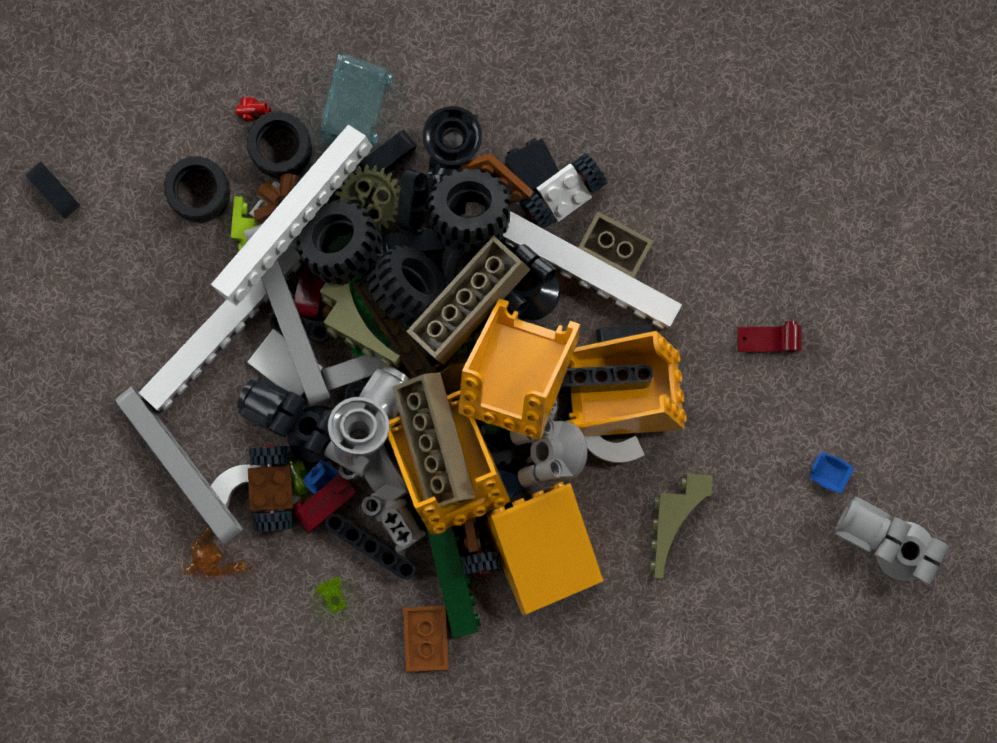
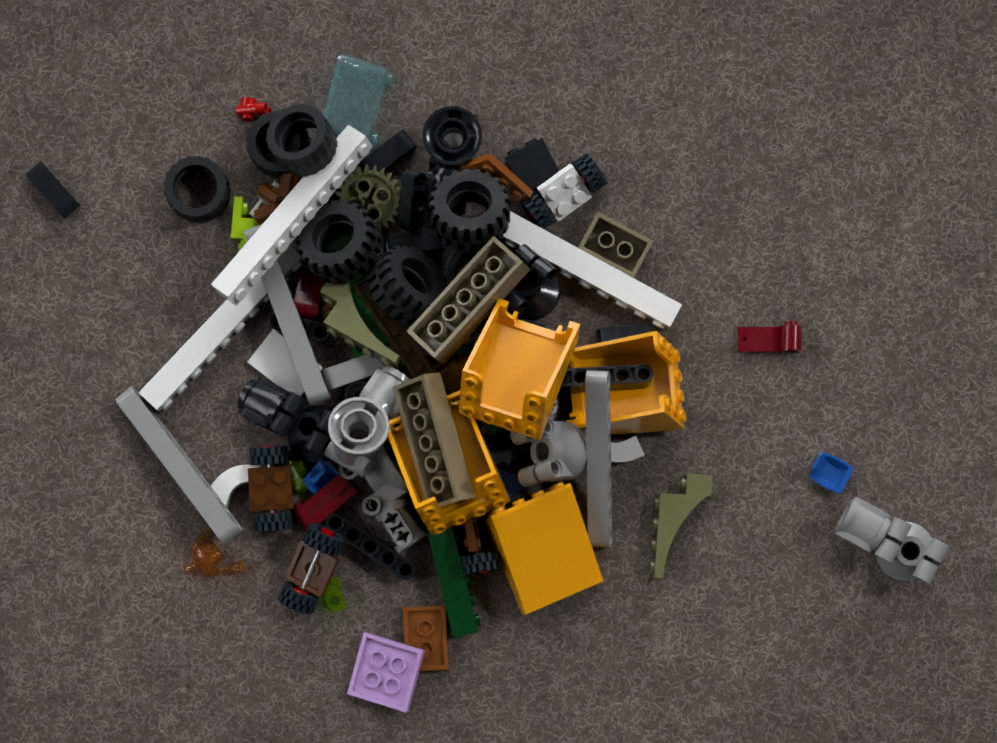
none -> black tyre [266,104,338,176]
none -> plate [278,523,345,615]
none -> lavender plate [347,632,425,713]
none -> light grey beam [585,370,612,548]

